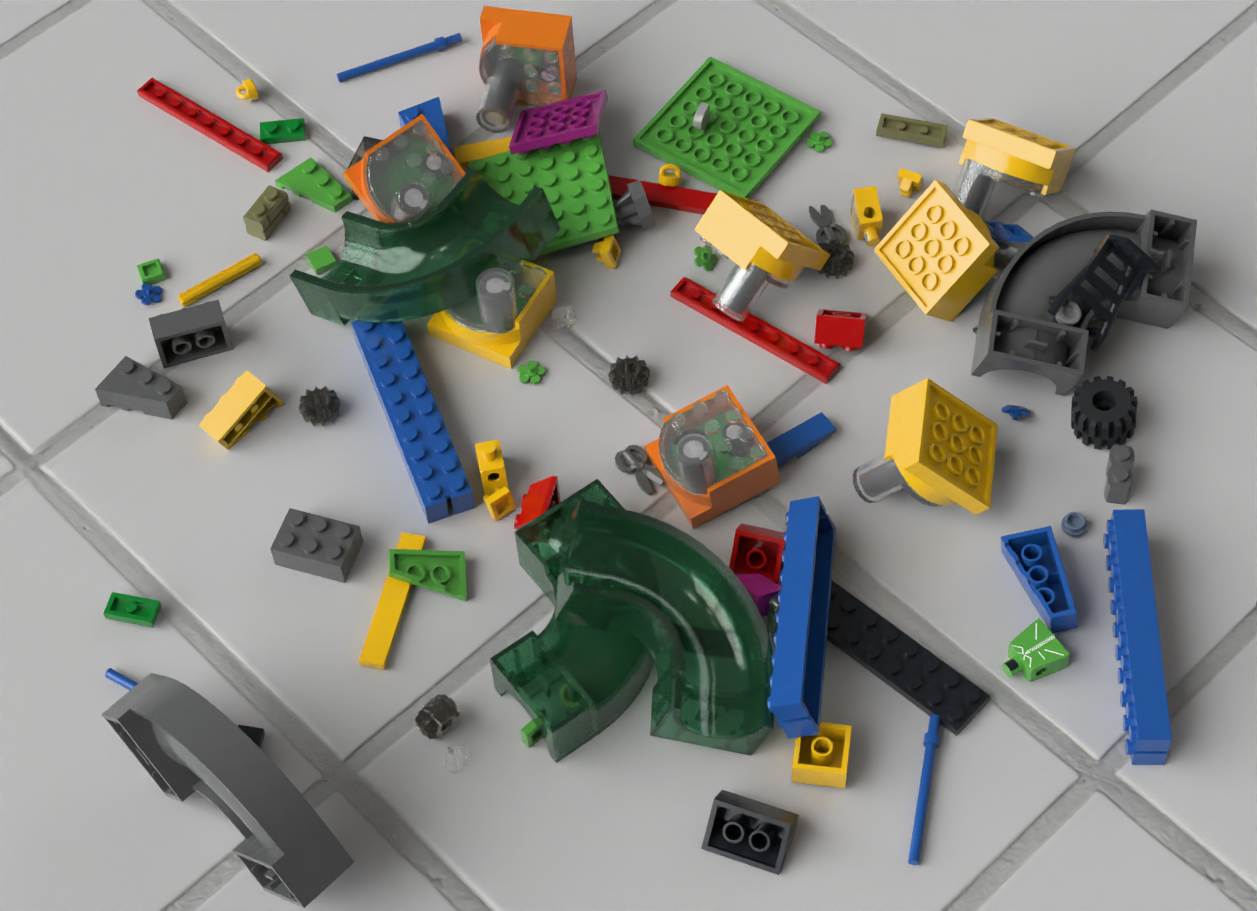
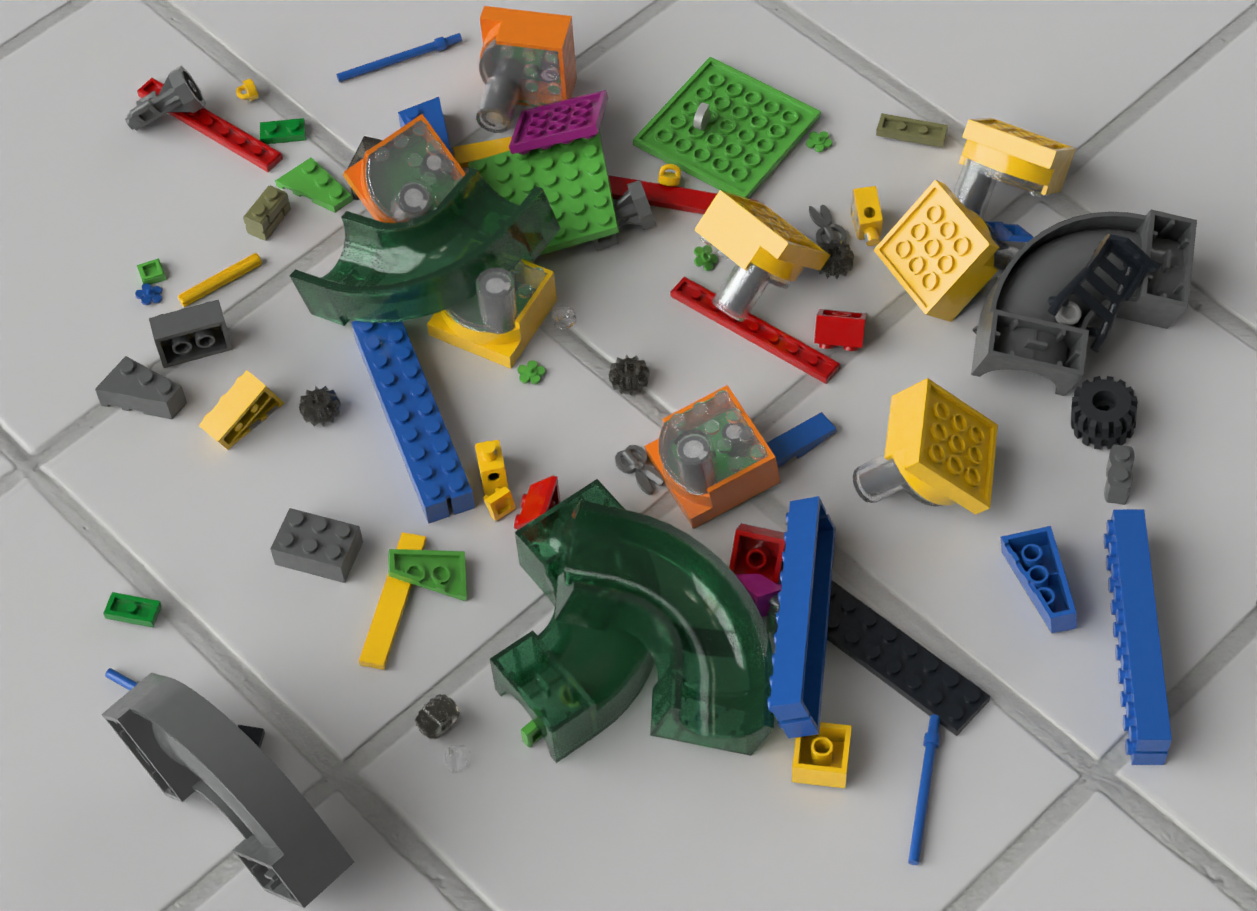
bright green tile [306,245,337,275] -> none
yellow tile [592,235,621,268] -> none
black slope [701,790,799,875] -> none
yellow tile [897,168,924,198] -> none
blue plant [1001,405,1030,420] -> none
bright green torso [1002,618,1070,682] -> none
sand blue plate [1061,512,1087,537] -> none
none -> dark grey piece [125,65,206,131]

